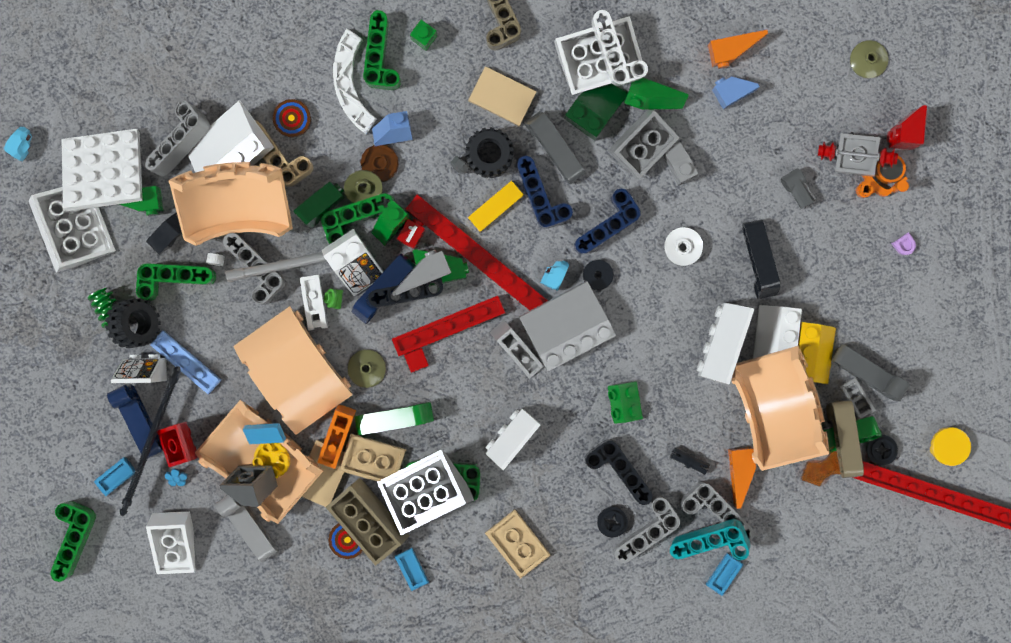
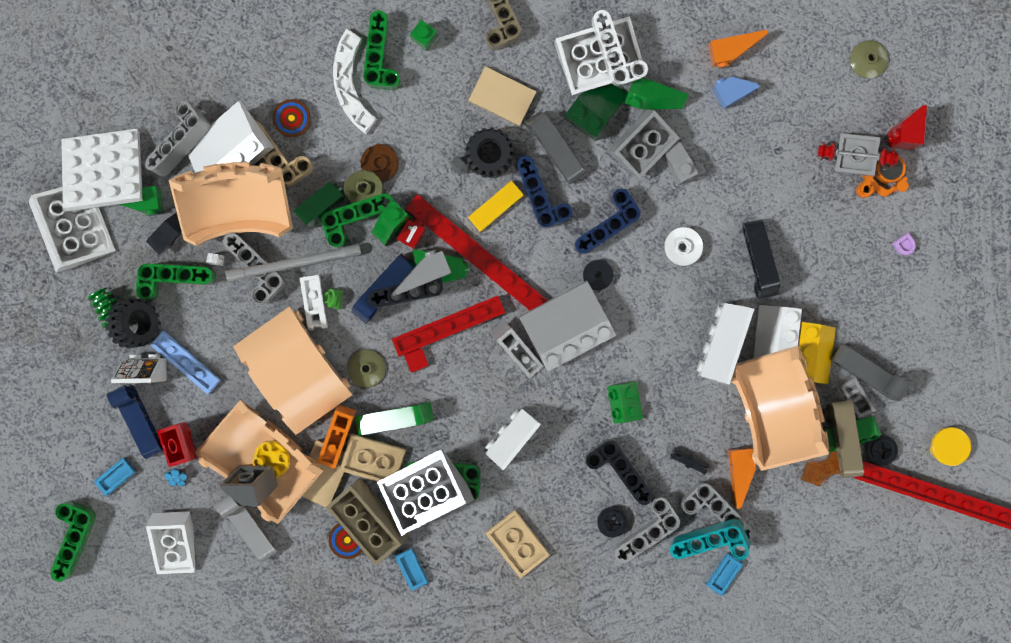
medium azure rock [4,127,32,162] -> none
black hose [120,366,181,516] -> none
dark azure tile [242,423,286,444] -> none
white slope [322,229,383,296] -> none
medium blue slope [372,111,413,146] -> none
medium azure rock [540,260,569,291] -> none
dark grey piece [781,168,816,209] -> none

